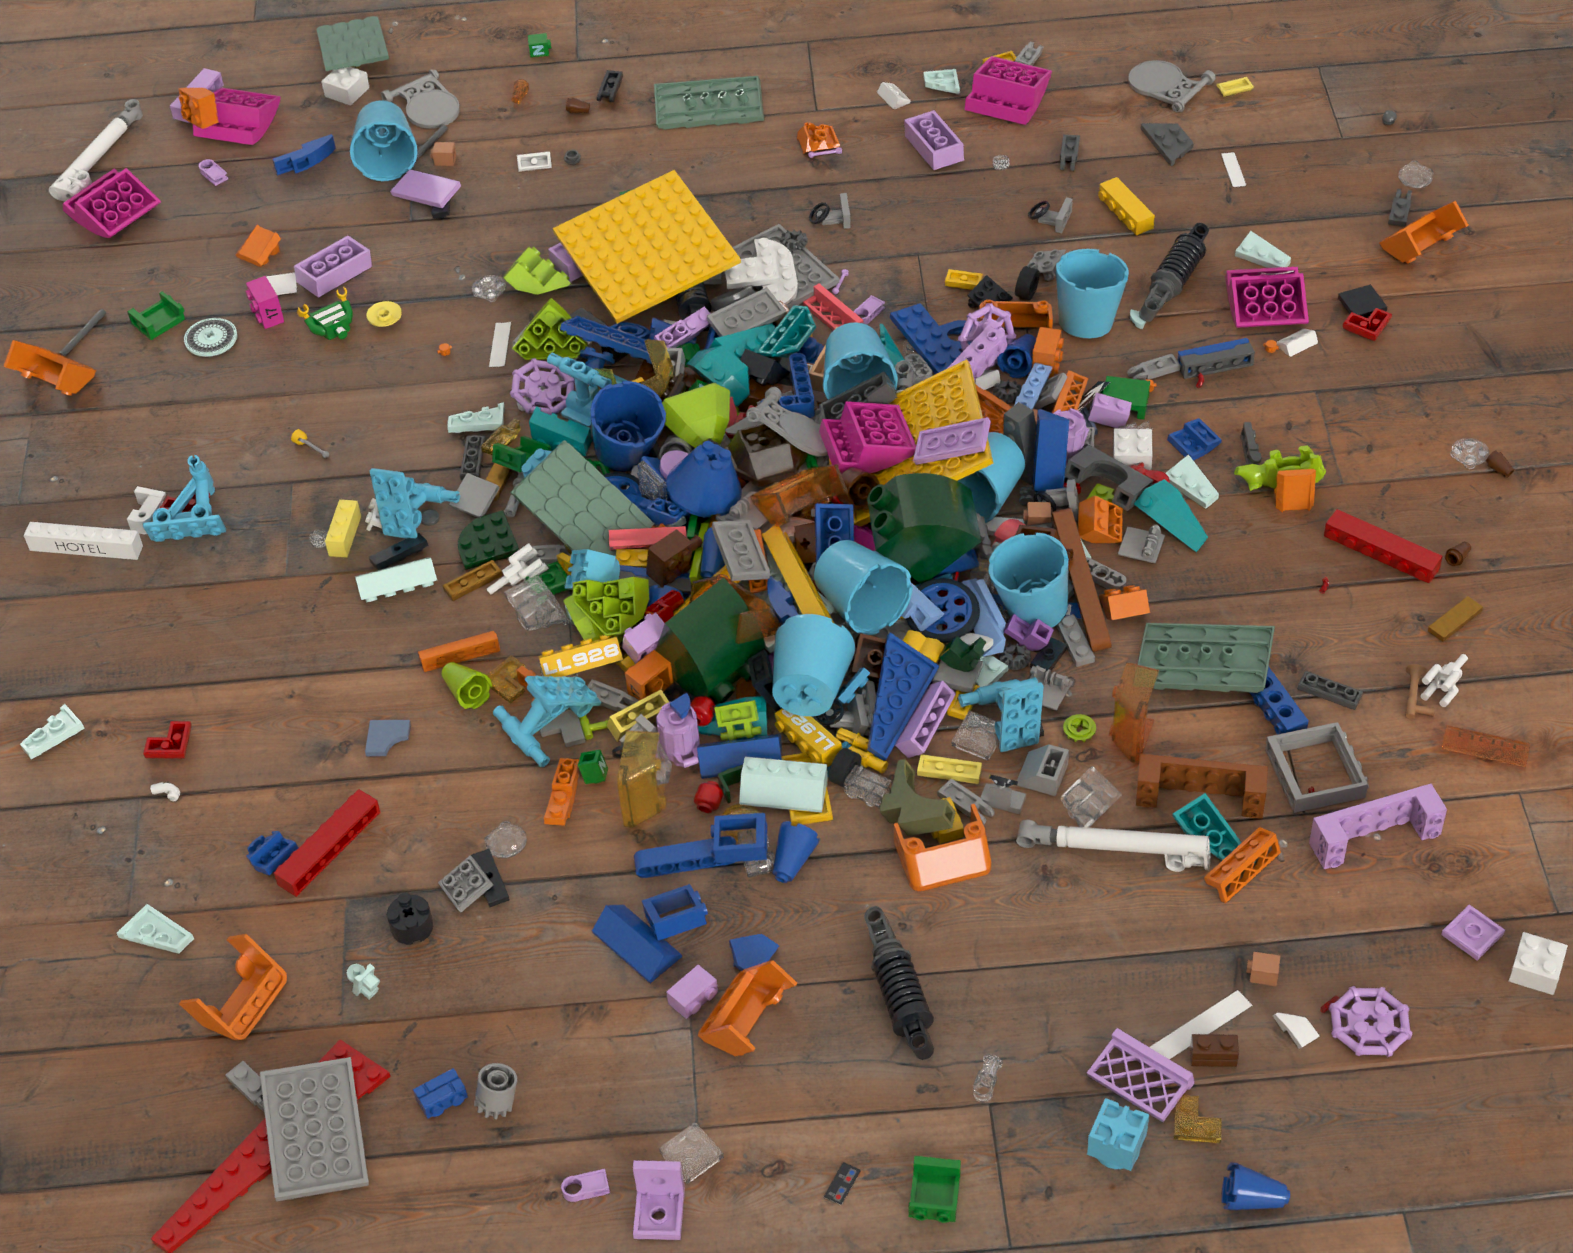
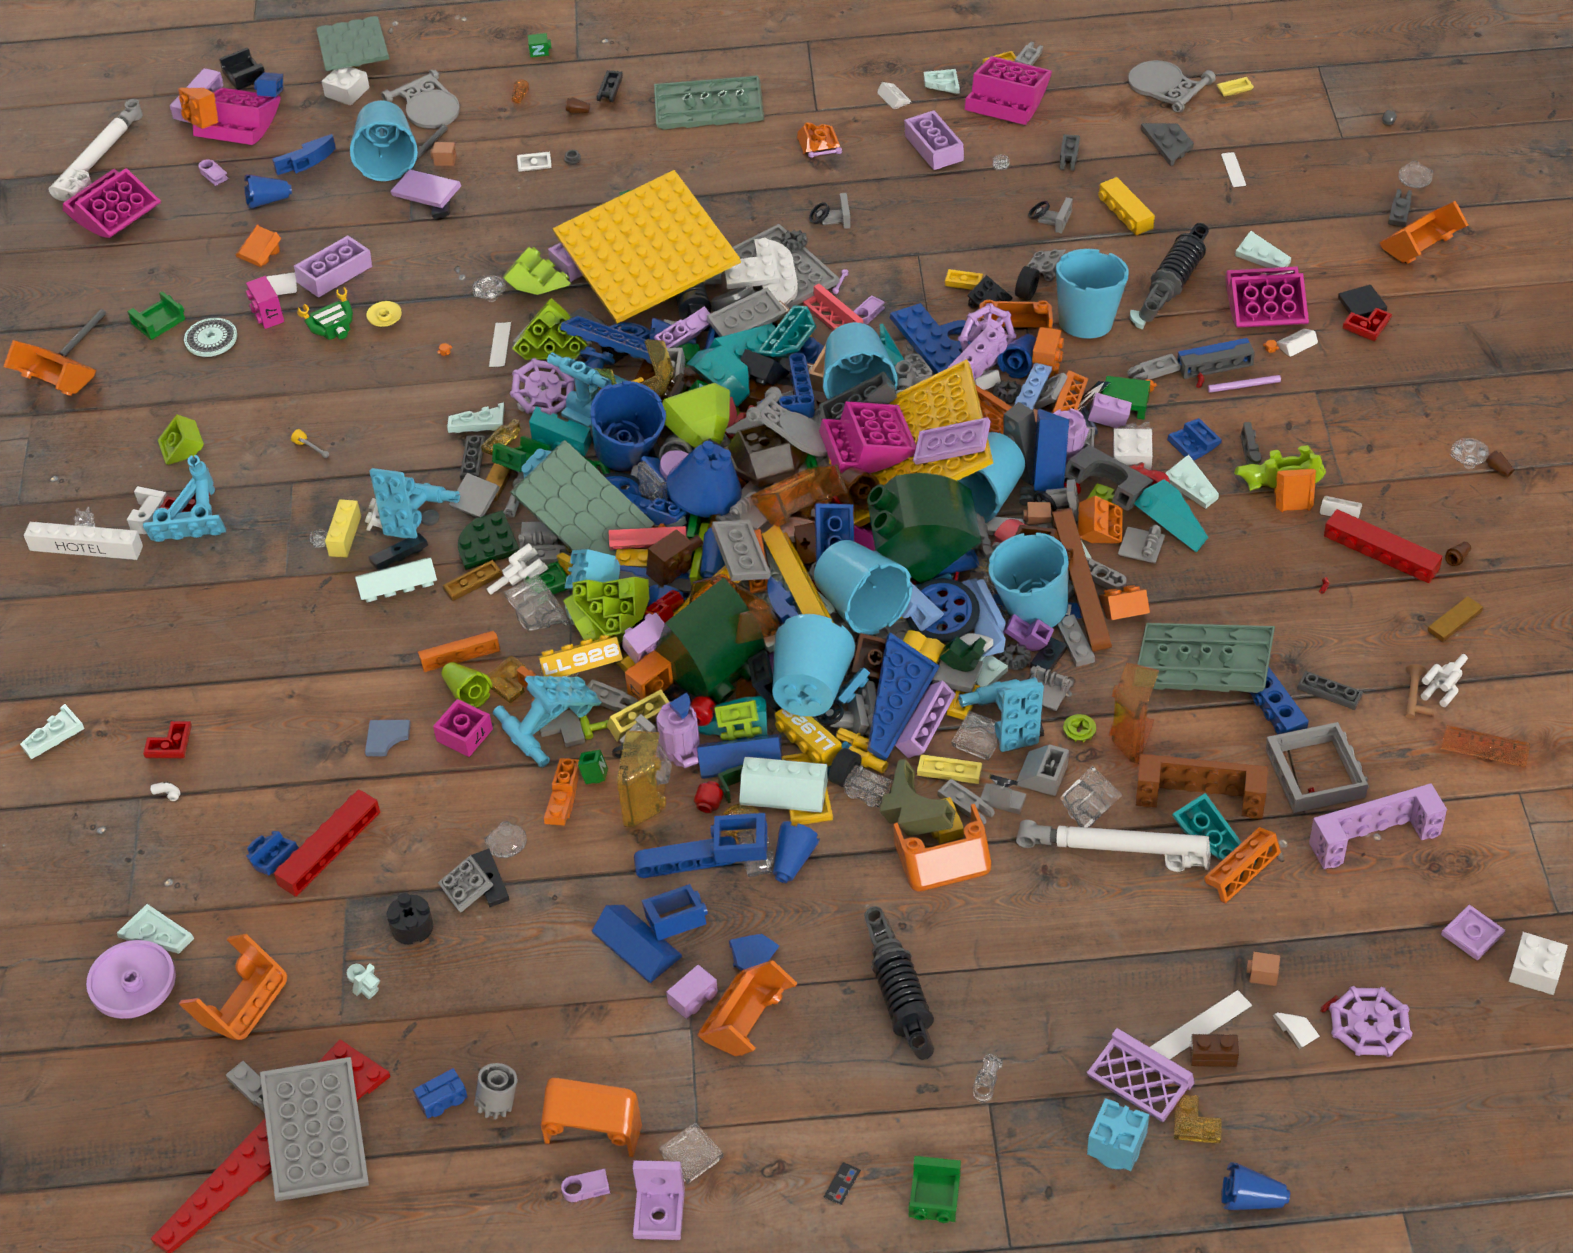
none -> clear plate [74,506,95,527]
none -> lavender dish [86,940,176,1019]
none -> lime slope [158,414,204,465]
none -> black panel [219,48,265,90]
none -> blue cone [244,175,292,208]
none -> blue brick [254,72,283,97]
none -> dark pink brick [433,699,493,757]
none -> light grey hinge [519,522,559,550]
none -> orange windscreen [541,1078,642,1157]
none -> lavender bar [1208,375,1281,393]
none -> white slope [1320,496,1362,519]

